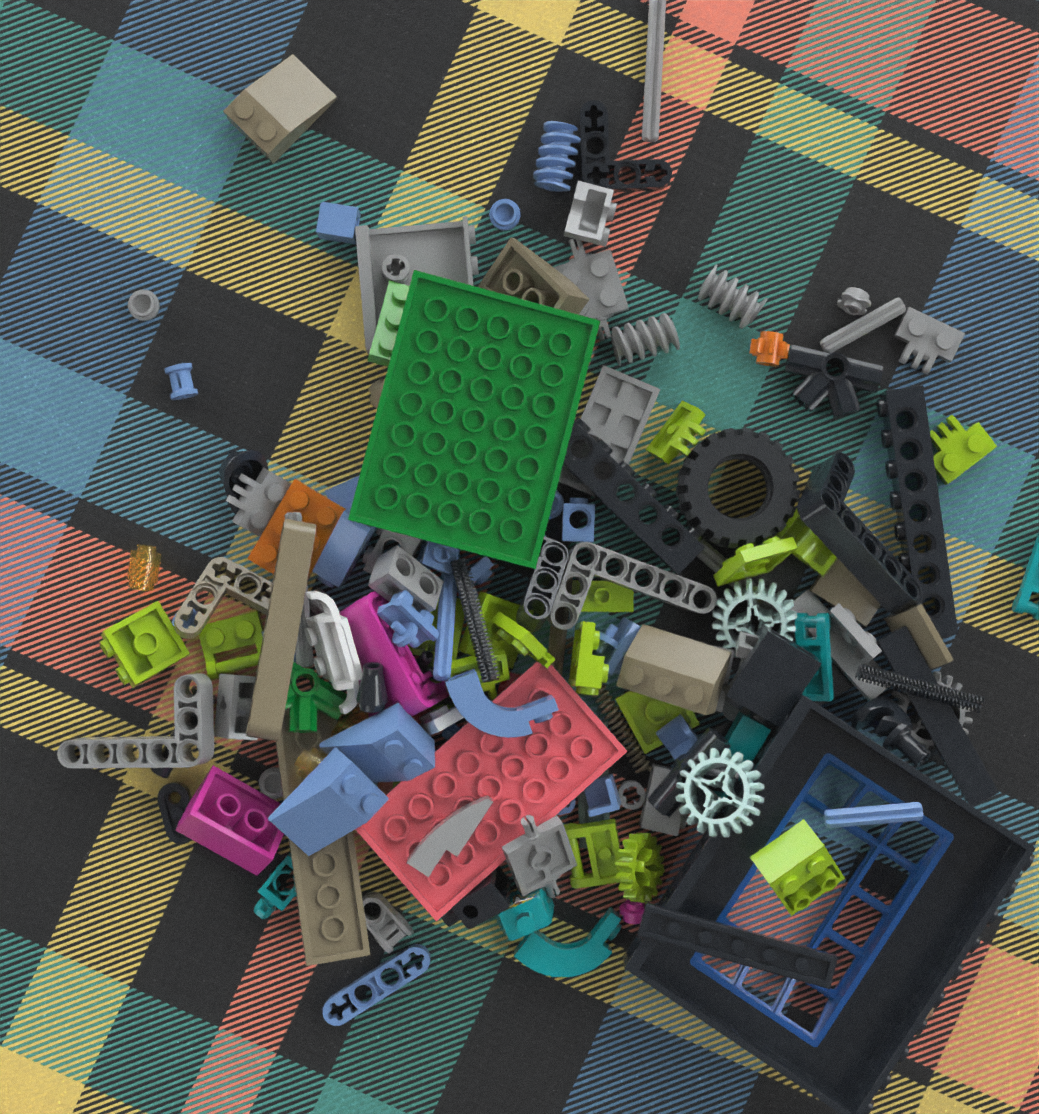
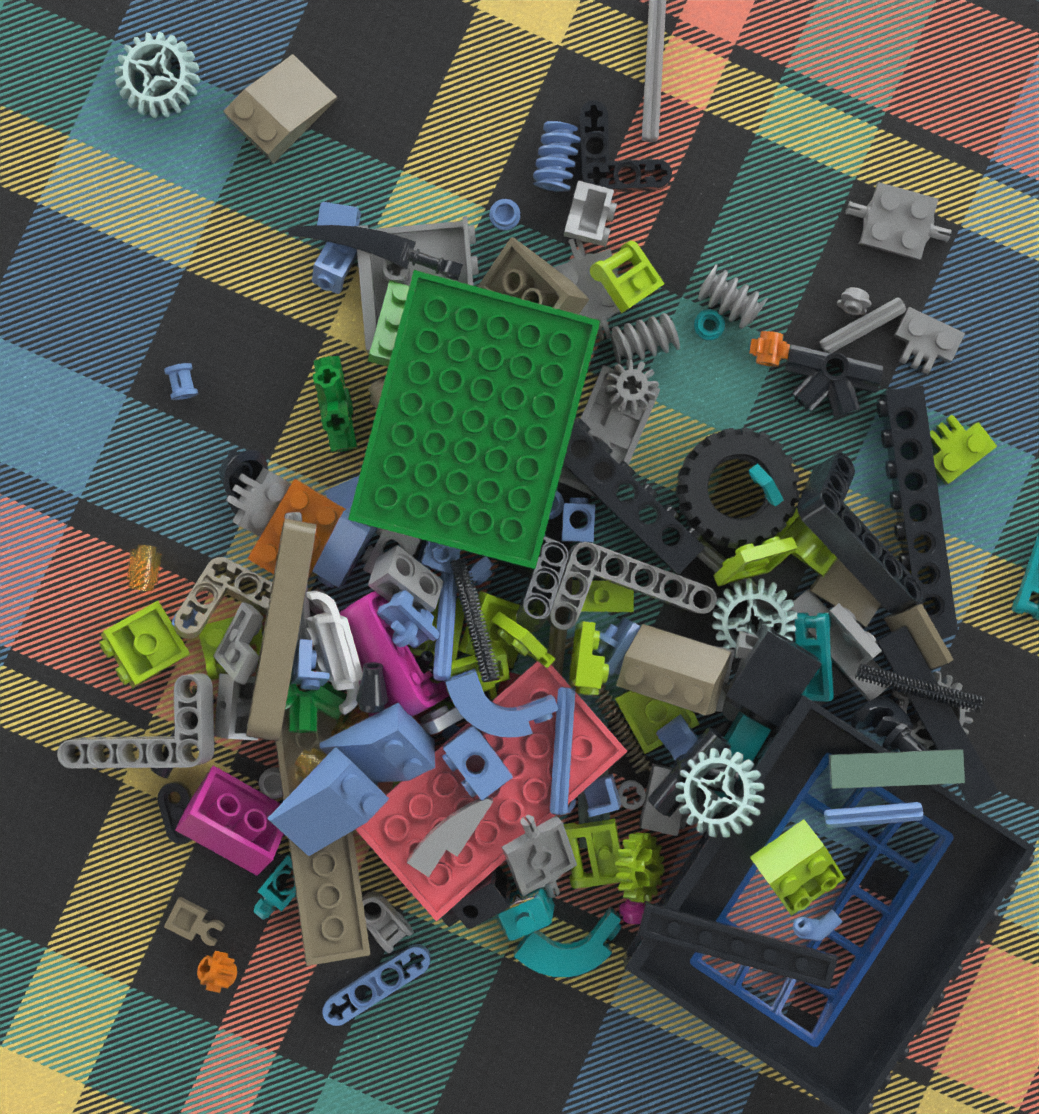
light grey plate [128,290,160,321] -> none
lime hinge [645,401,706,465] -> none
none -> light aqua gear [115,32,200,118]
none -> dark tan plate [164,897,225,946]
none -> orange gear [197,951,237,993]
none -> light grey plate [213,602,263,685]
none -> black sword [288,225,463,281]
none -> medium blue bracket [291,639,330,690]
none -> medium blue bracket [312,242,357,294]
none -> green piece [313,356,358,453]
none -> medium blue brick [442,725,513,801]
none -> medium blue axle [550,687,575,815]
none -> lime plate [590,241,664,313]
none -> light grey gear [605,360,659,414]
none -> teal plate [694,309,725,341]
none -> teal tile [749,464,784,506]
none -> medium blue arm [793,909,843,941]
none -> sand green tile [829,749,965,789]
none -> light grey plate [846,182,951,260]

